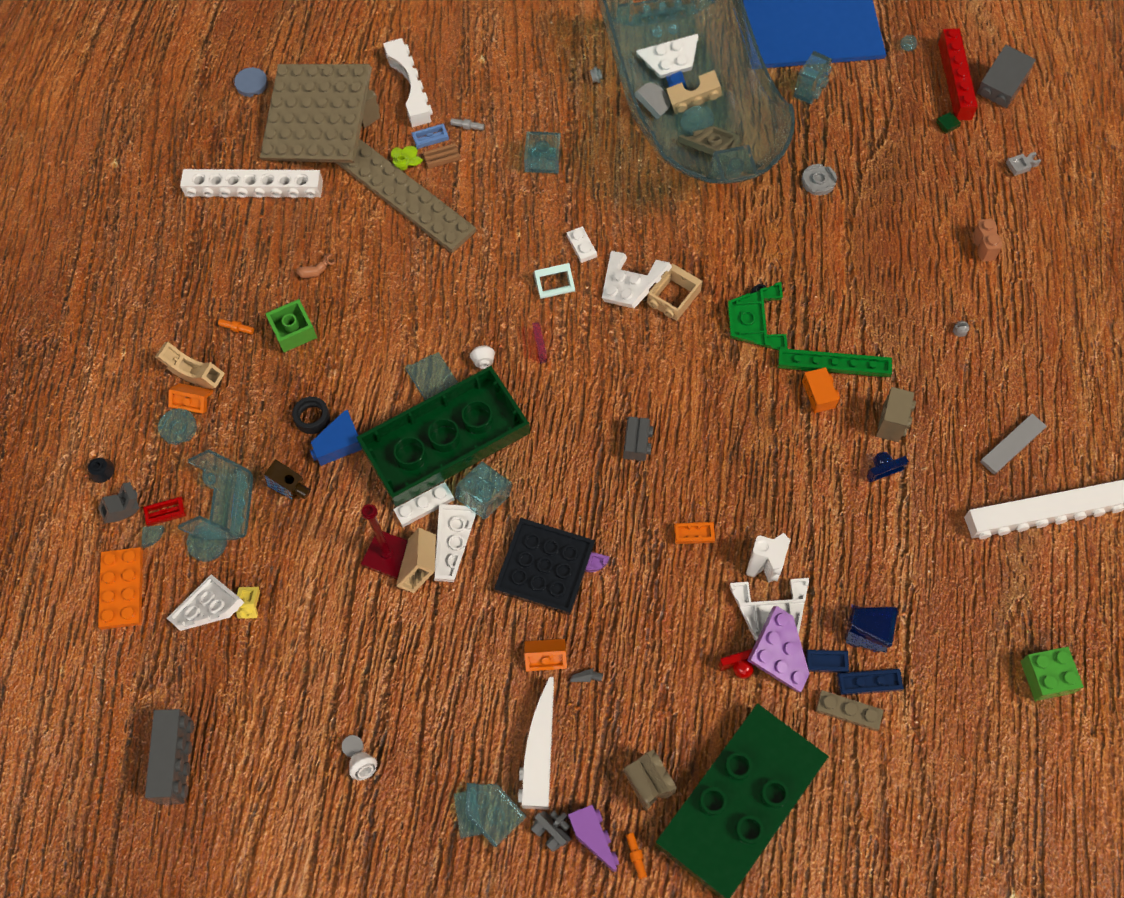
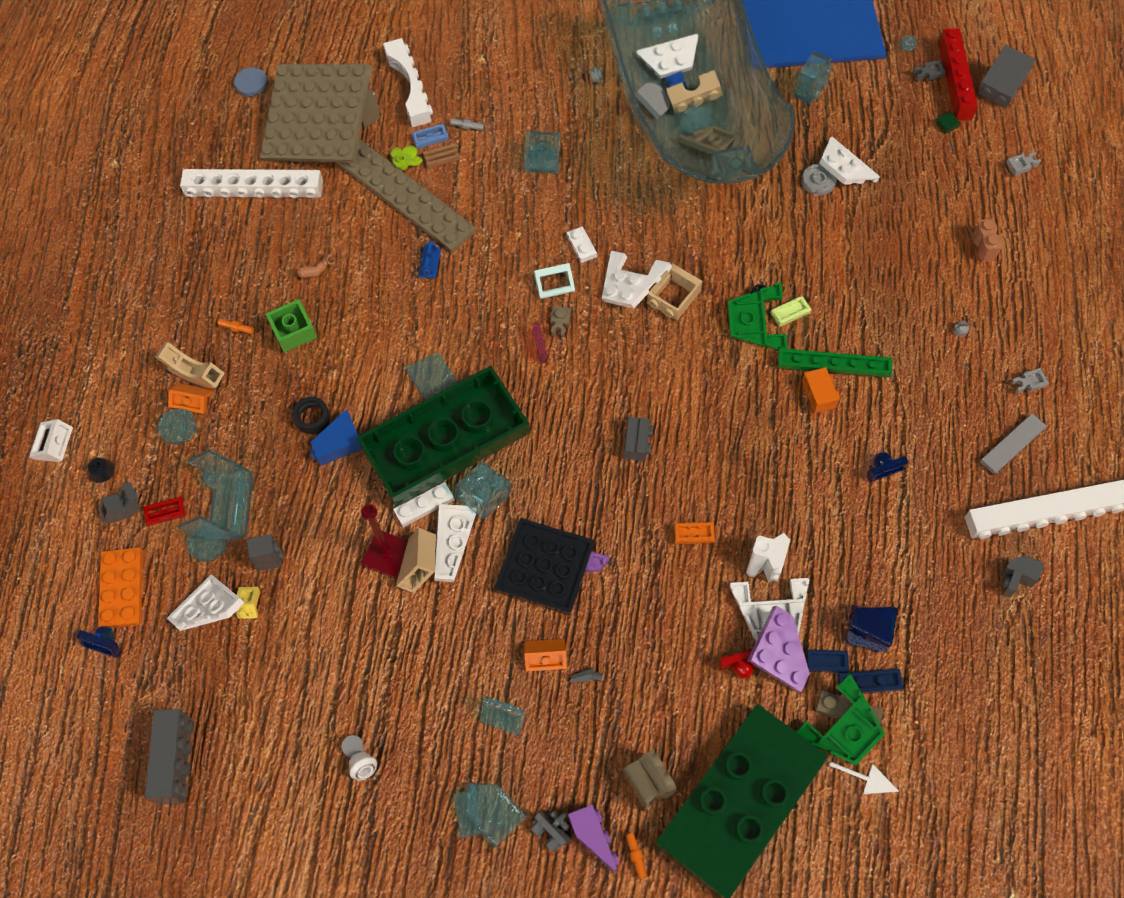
clear light blue tile [141,525,164,548] -> none
dark brown torso [264,459,311,500] -> none
white cone [470,345,495,369] -> none
white slope [518,677,554,810] -> none
dark tan brick [876,387,916,443] -> none
bright green brick [1020,647,1084,701] -> none
none -> white tile [29,419,73,462]
none -> clear blue tile [76,626,121,658]
none -> dark grey brick [247,534,285,571]
none -> blue hinge [418,241,441,278]
none -> clear light blue tile [480,696,527,736]
none -> dark tan plate [551,306,571,338]
none -> yellowish green tile [770,296,812,327]
none -> green wing [796,673,885,765]
none -> white wing [819,137,880,185]
none -> white piece [829,762,899,794]
none -> dark grey plate [913,60,946,81]
none -> dark grey brick [1001,557,1044,598]
none -> light grey plate [1011,368,1049,393]

